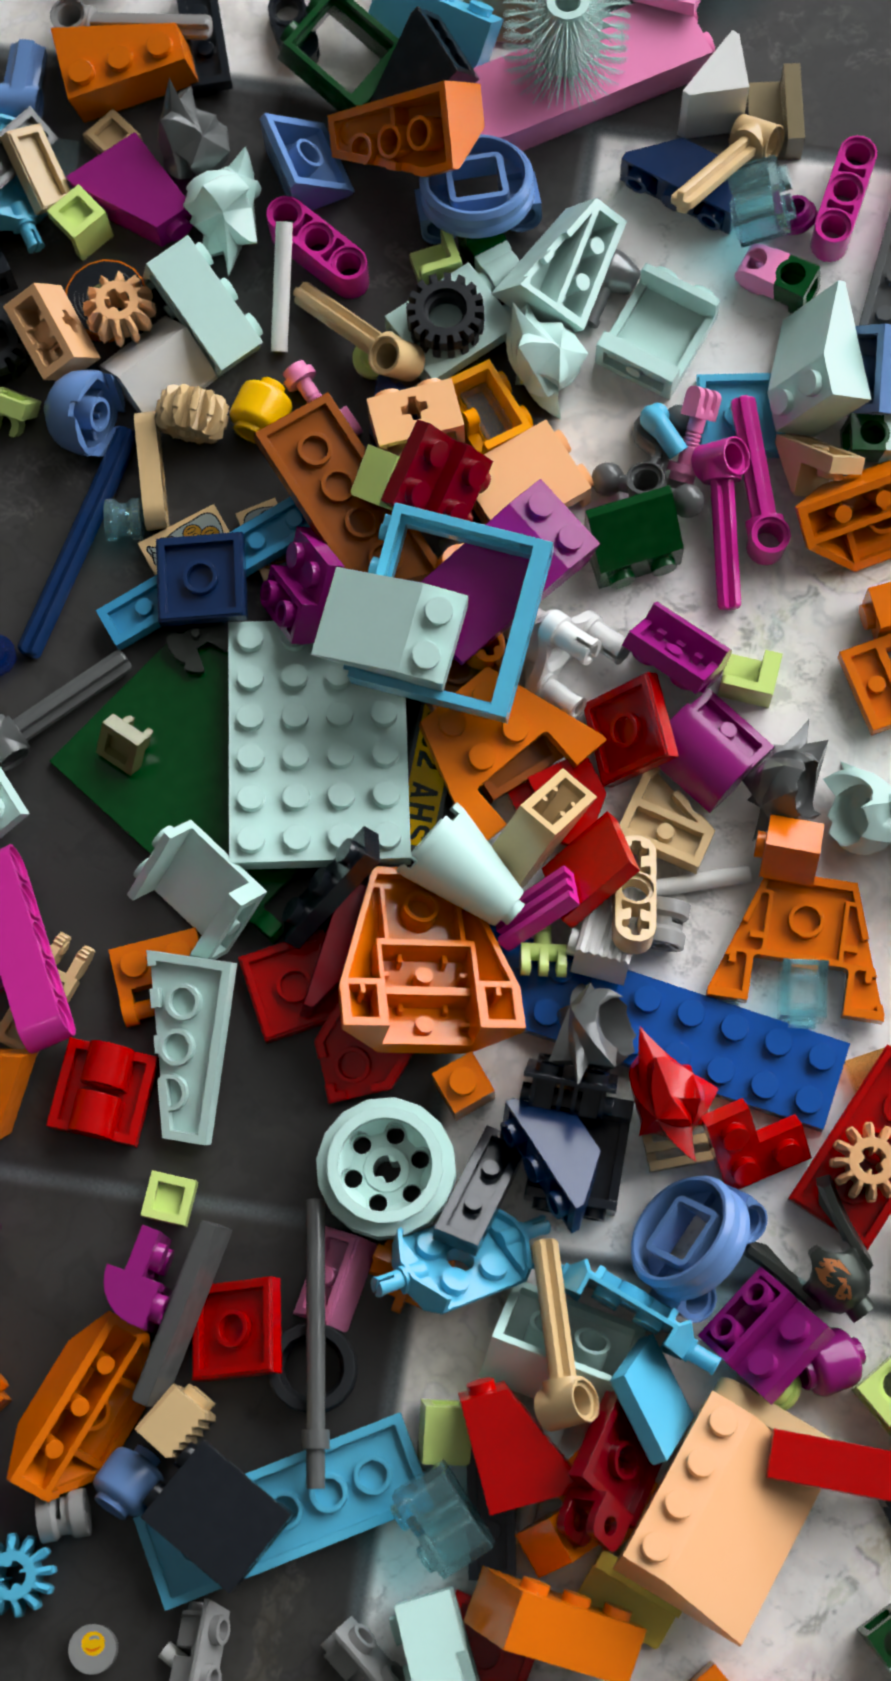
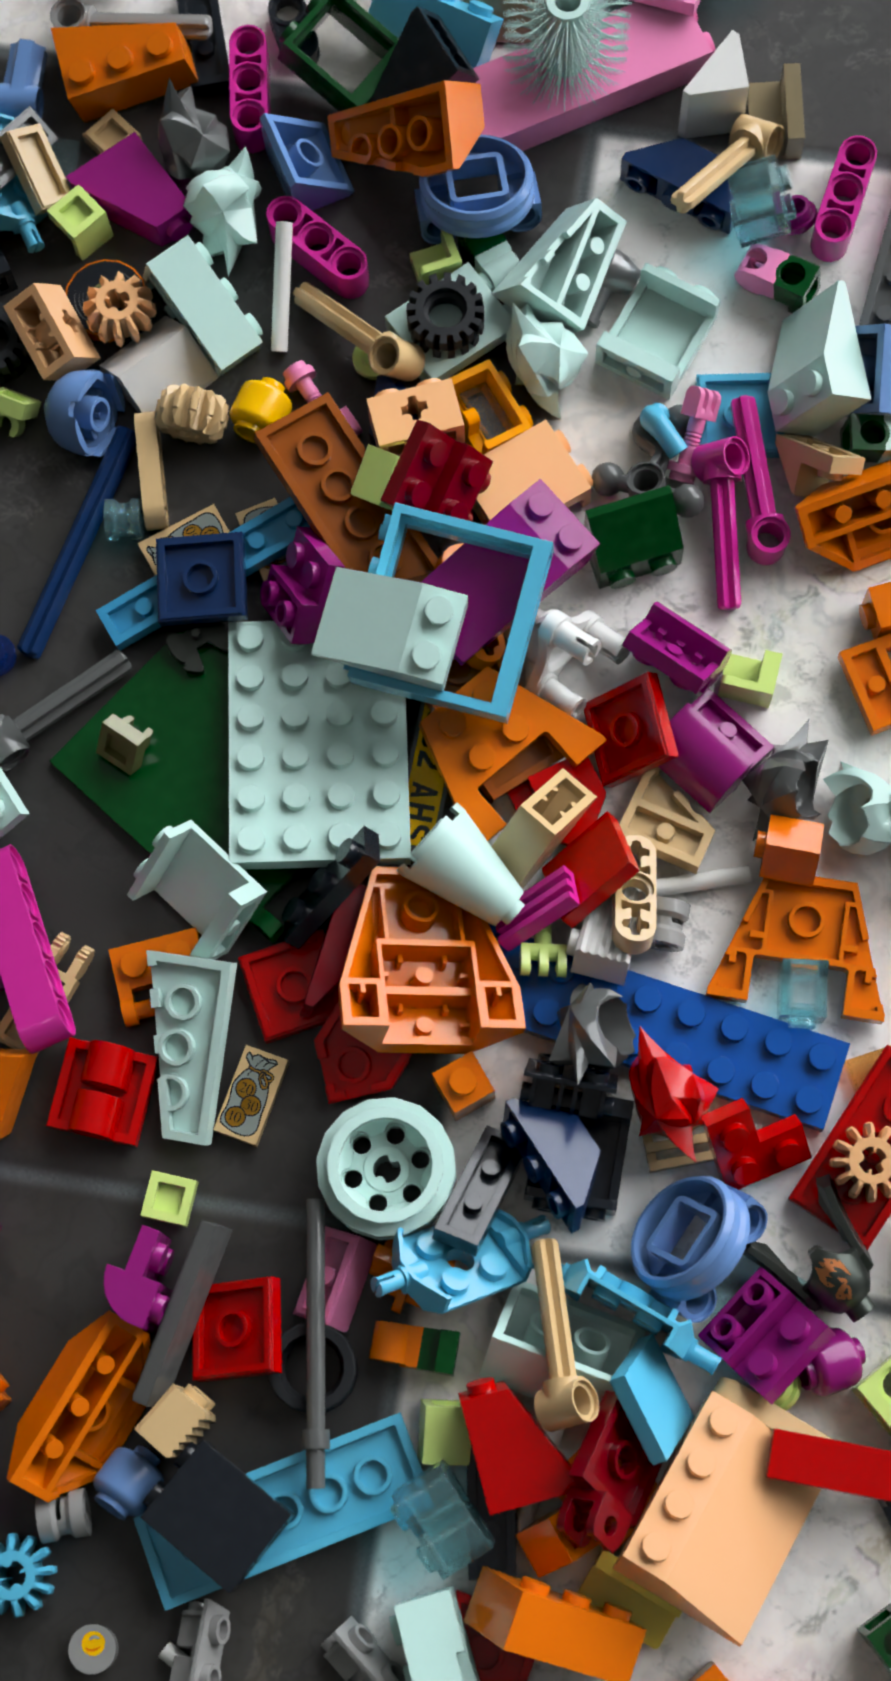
none -> tile [213,1045,290,1147]
none -> dark pink beam [229,24,271,153]
none -> leg [369,1321,461,1377]

